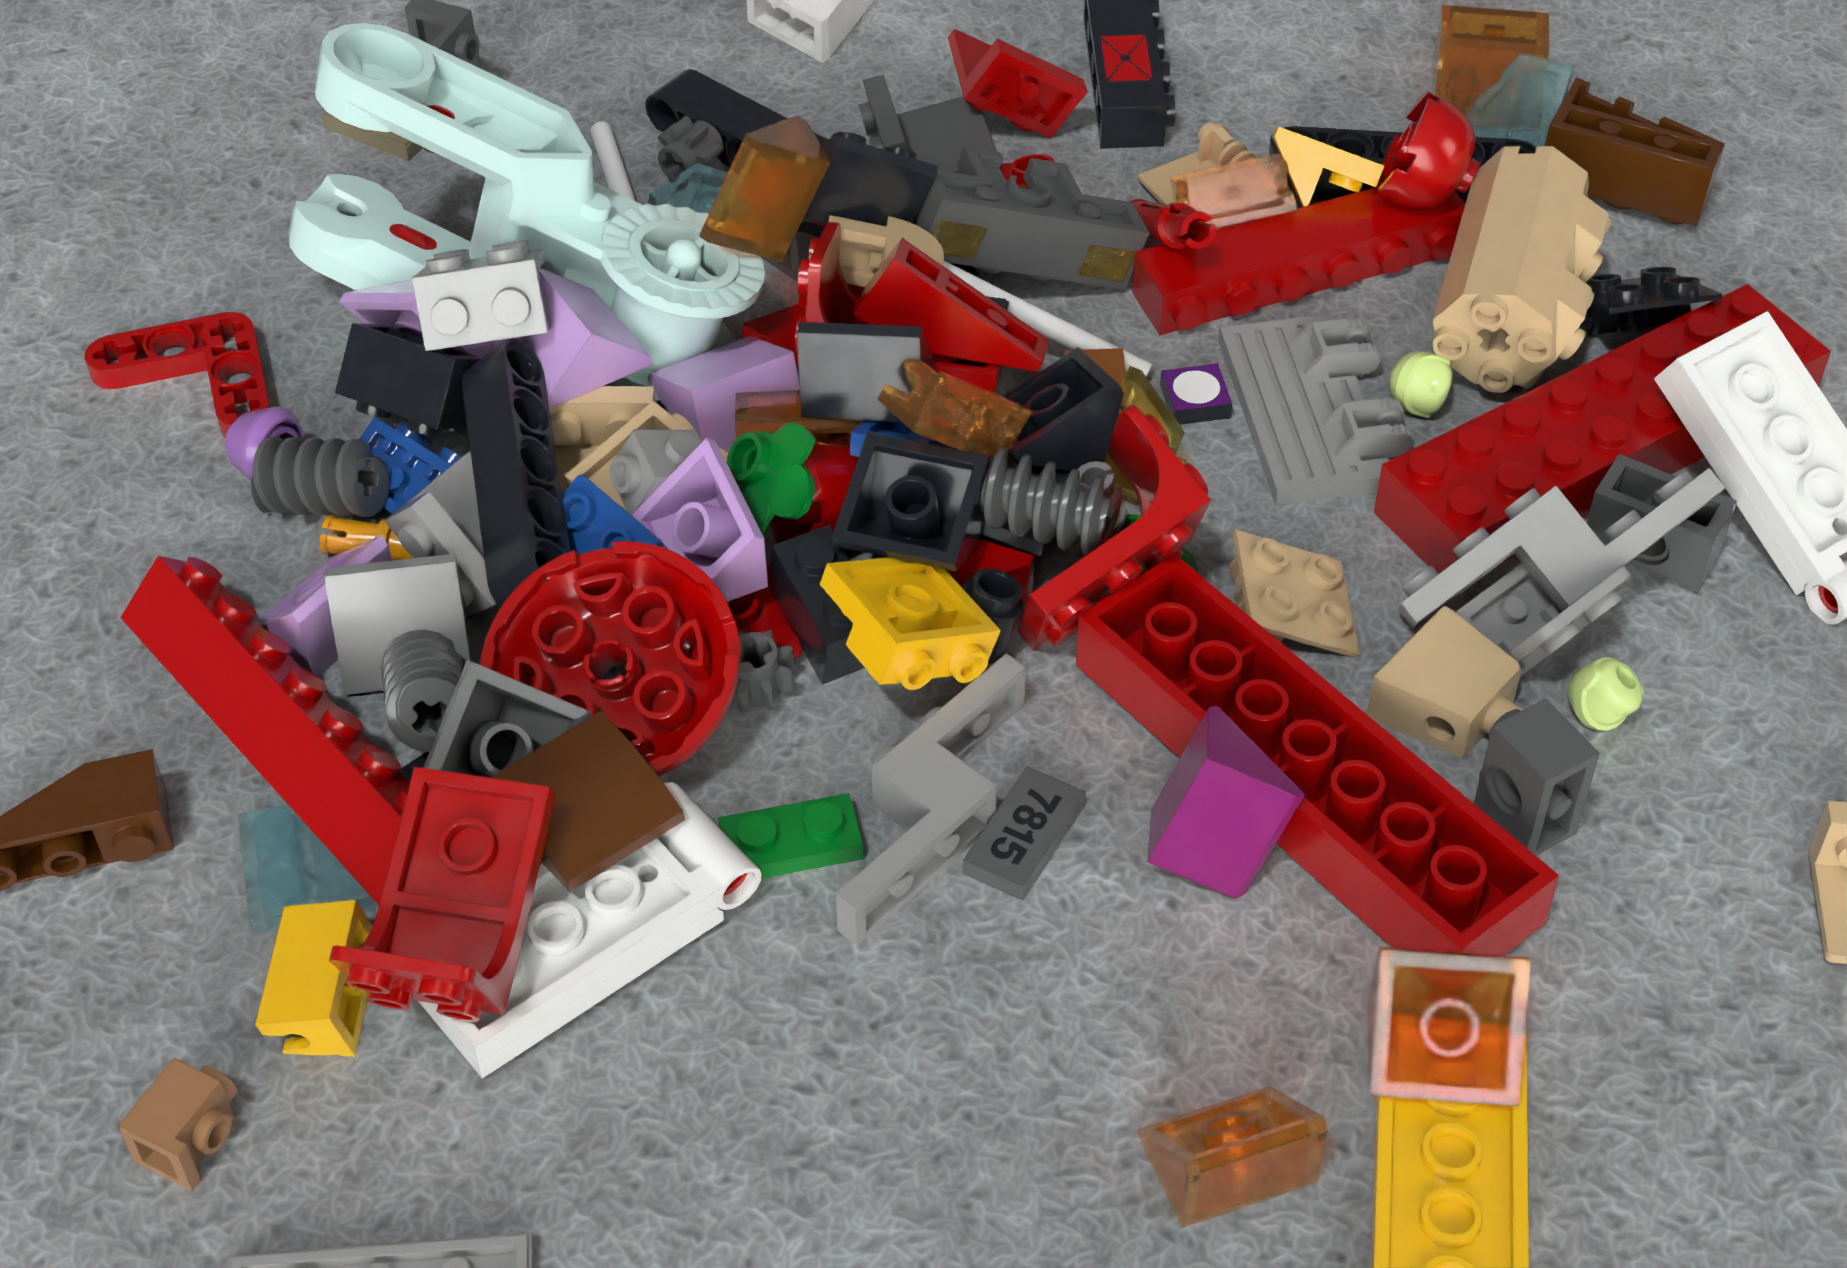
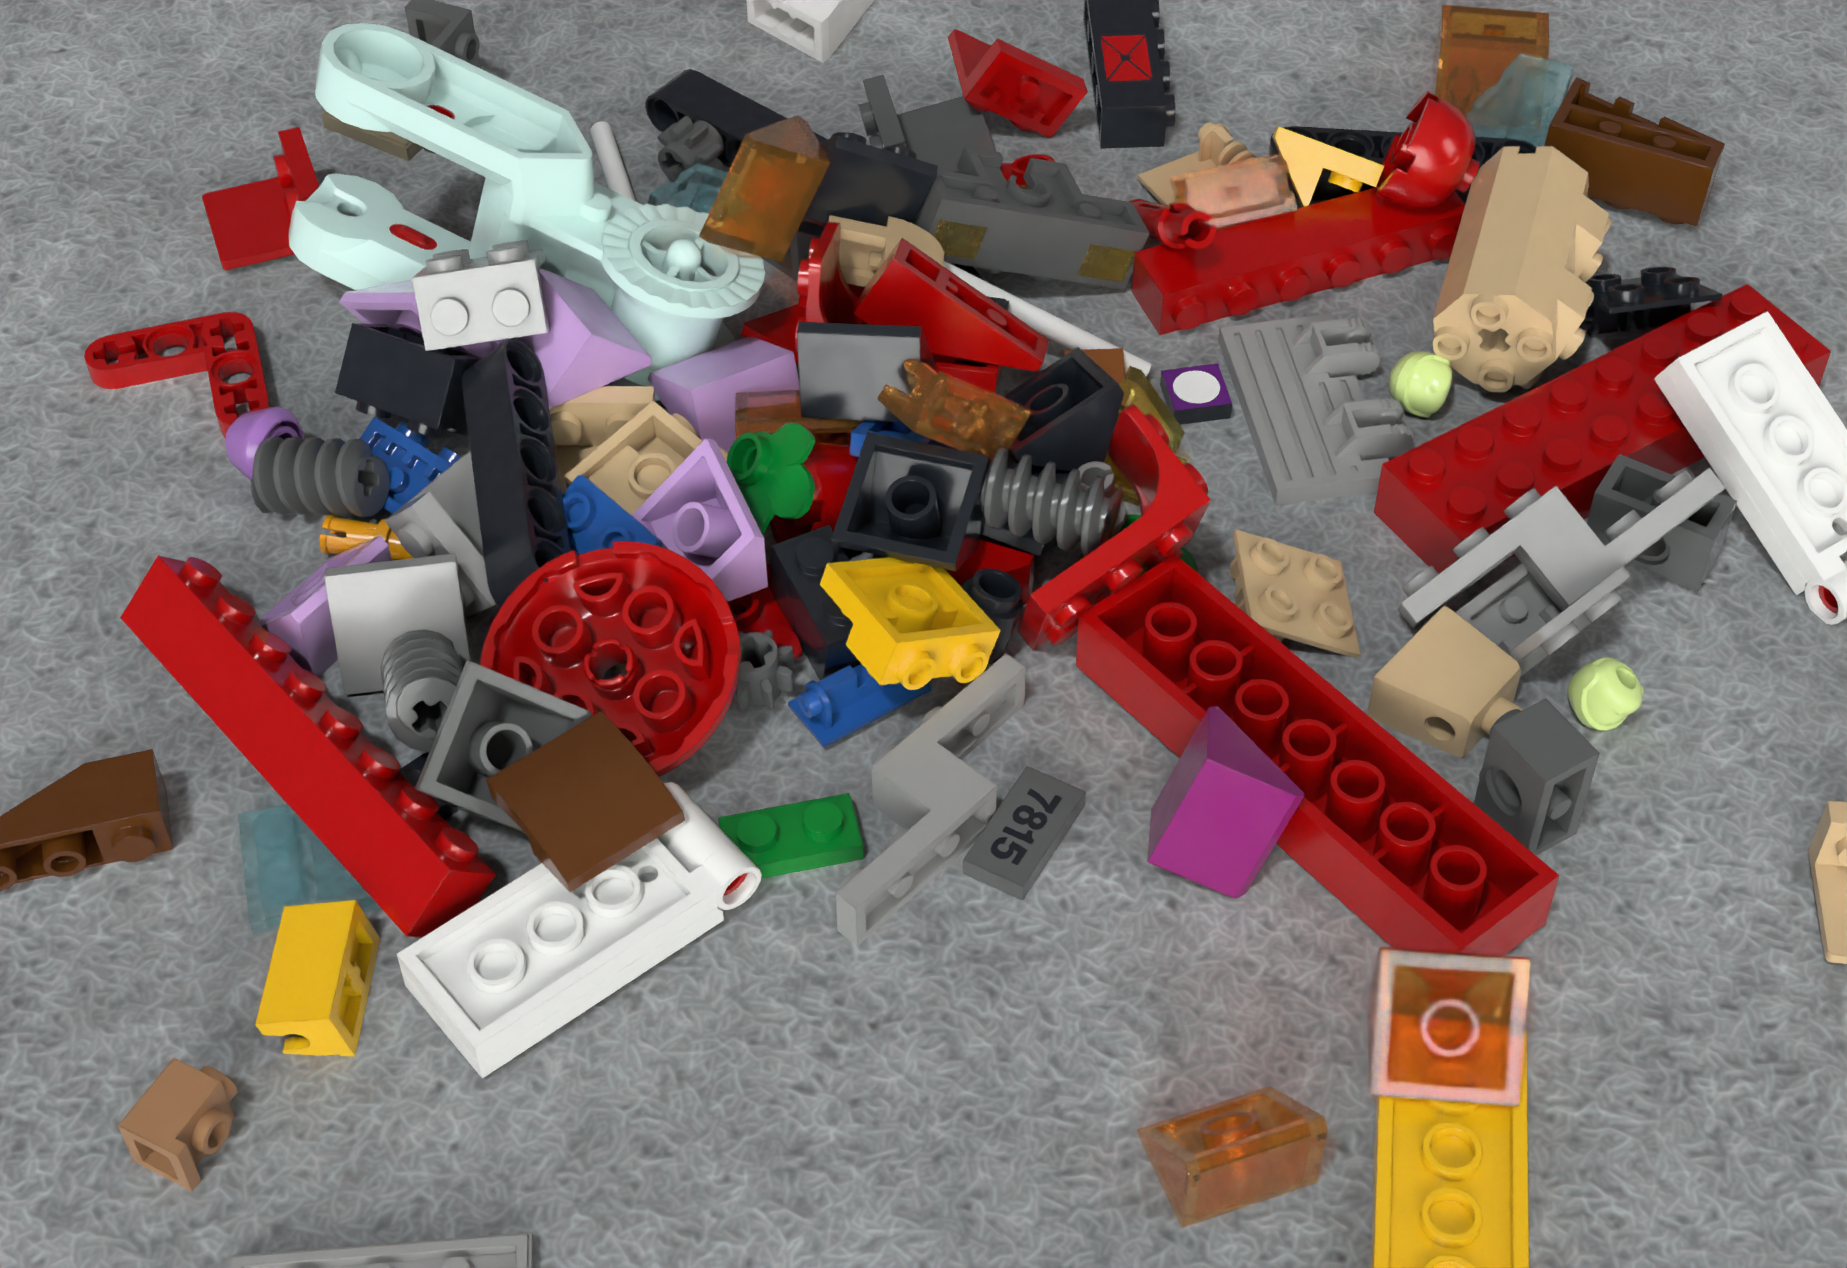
red bracket [329,767,556,1022] -> none
light grey bracket [609,430,702,515] -> none
none -> red bracket [202,127,319,270]
none -> blue hinge [788,664,931,748]

